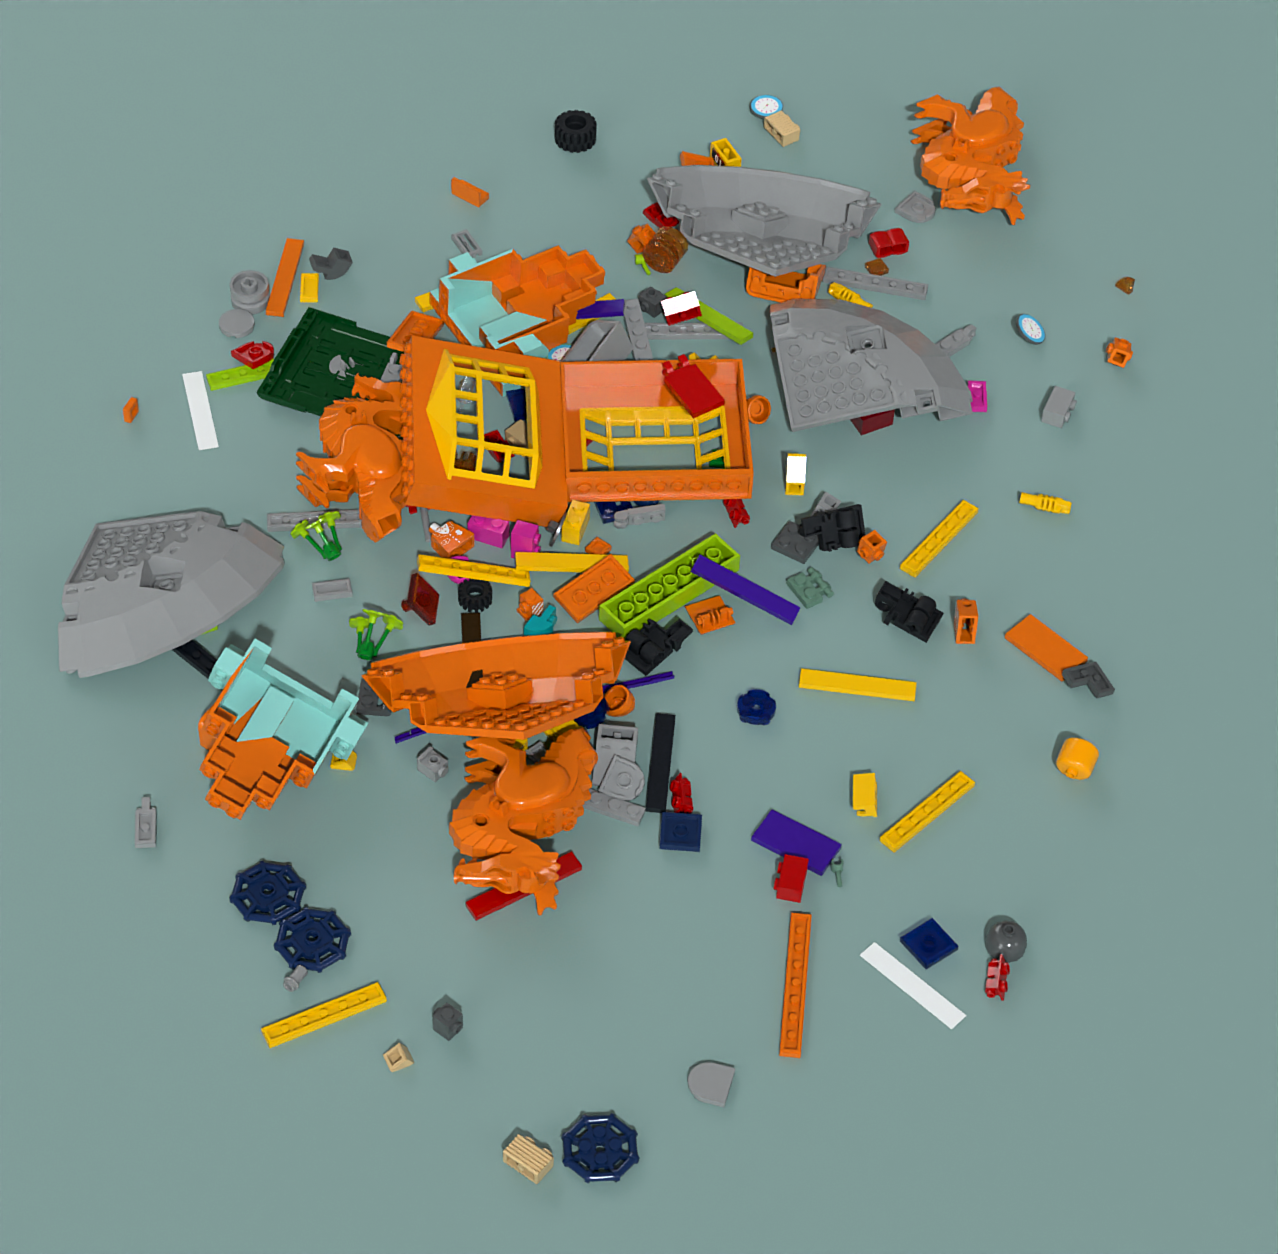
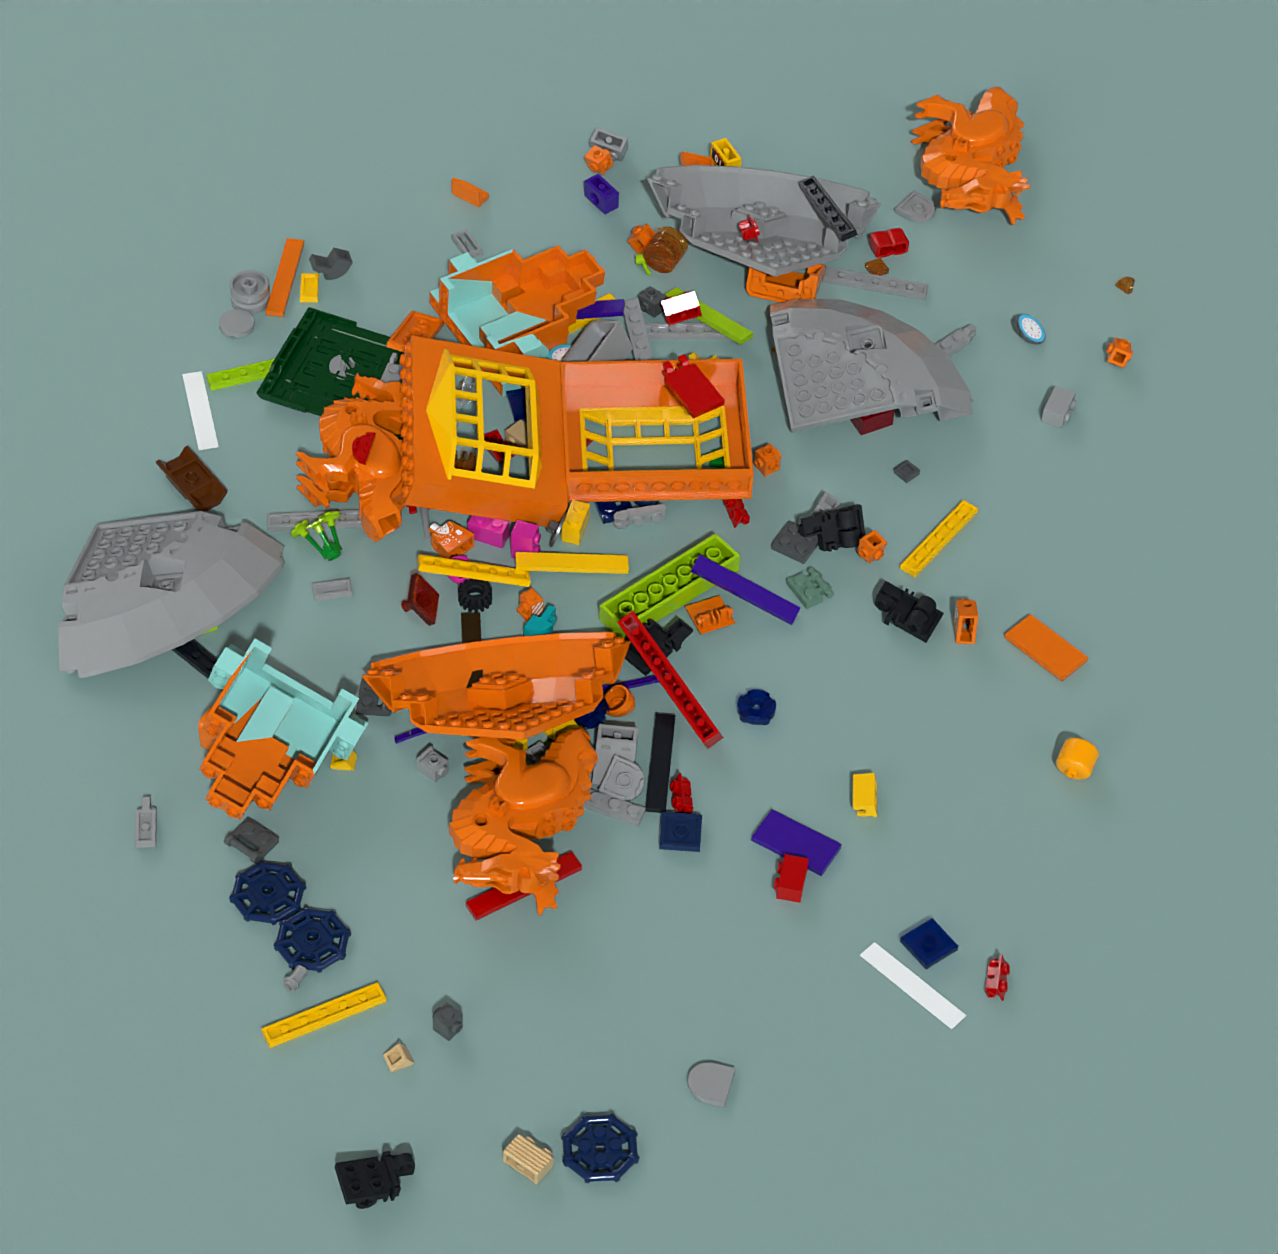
orange tile [123,397,139,423] -> none
red tile [231,341,274,369] -> none
plant [349,609,403,660] -> none
yellow tile [415,292,433,313] -> none
orange tile [553,554,635,624] -> none
black tyre [555,110,597,153] -> none
orange tile [585,537,612,555] -> none
red slope [643,202,680,231] -> none
orange hat [746,395,771,424] -> none
piece [750,95,783,118] -> none
tan brick [764,110,800,147] -> none
orange tile [779,912,812,1058] -> none
slope [785,453,806,495] -> none
yellow tile [799,668,917,702] -> none
yellow hinge [828,282,873,308] -> none
sand green hand [831,859,844,887] -> none
yellow tile [880,771,975,853] -> none
dark pink plate [967,381,987,412] -> none
dark grey cylinder [985,920,1027,963] -> none
yellow hinge [1019,492,1072,514] -> none
dark grey plate [1062,662,1115,698] -> none
none -> reddish brown piece [156,446,227,512]
none -> dark grey plate [224,818,279,864]
none -> black plate [334,1151,415,1209]
none -> red tile [352,433,376,465]
none -> orange brick [584,145,614,175]
none -> dark purple brick [584,174,619,214]
none -> light grey brick [590,127,628,162]
none -> red brick [617,611,724,749]
none -> red hinge [738,214,760,242]
none -> orange brick [754,443,781,477]
none -> black tile [798,175,857,242]
none -> dark grey tile [894,460,920,483]

